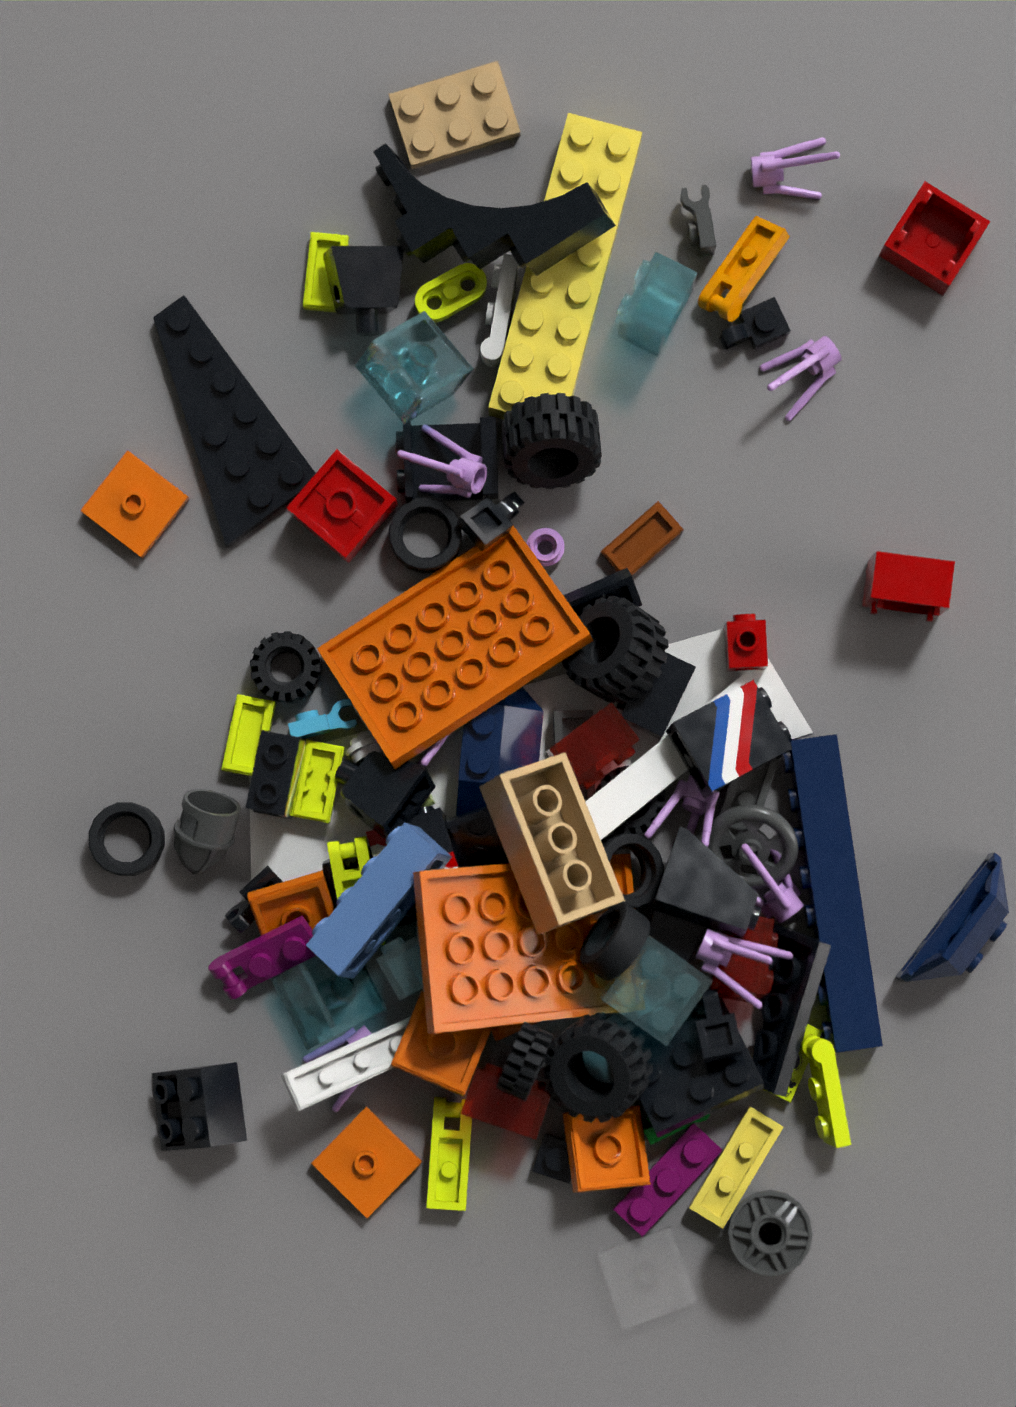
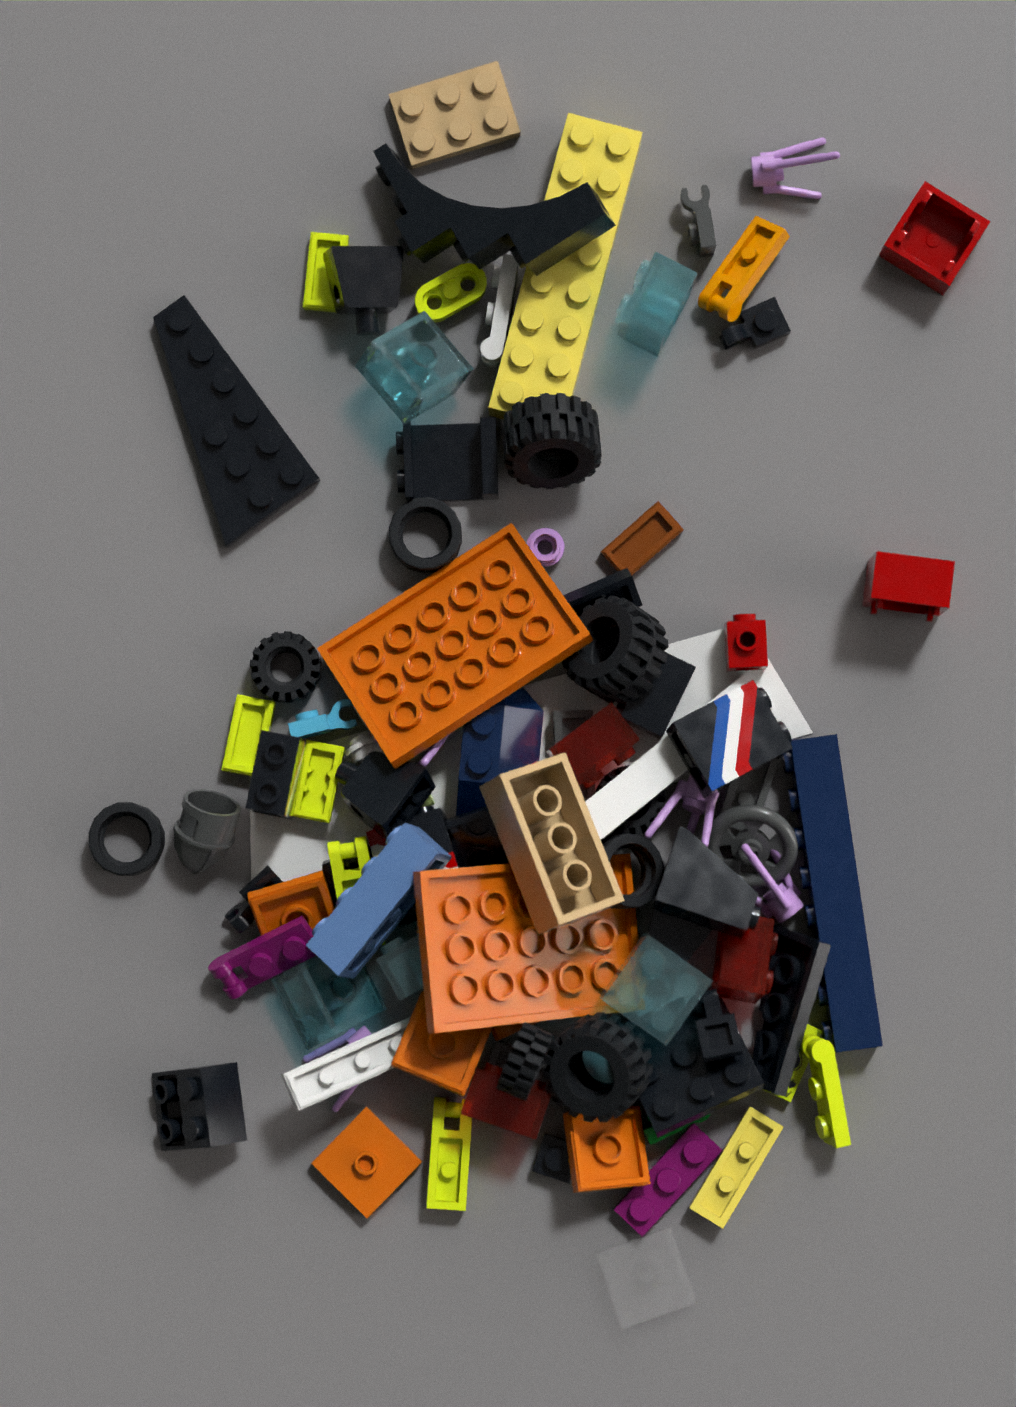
orange plate [80,450,190,559] -> none
red container [286,449,398,564] -> none
lavender plant [397,425,487,498] -> none
black plate [456,491,525,552] -> none
black tyre [580,902,650,981] -> none
lavender plant [695,929,793,1009] -> none
dark grey wheel [728,1189,813,1277] -> none
lavender plant [760,336,842,421] -> none
dark blue wedge [895,853,1009,982] -> none

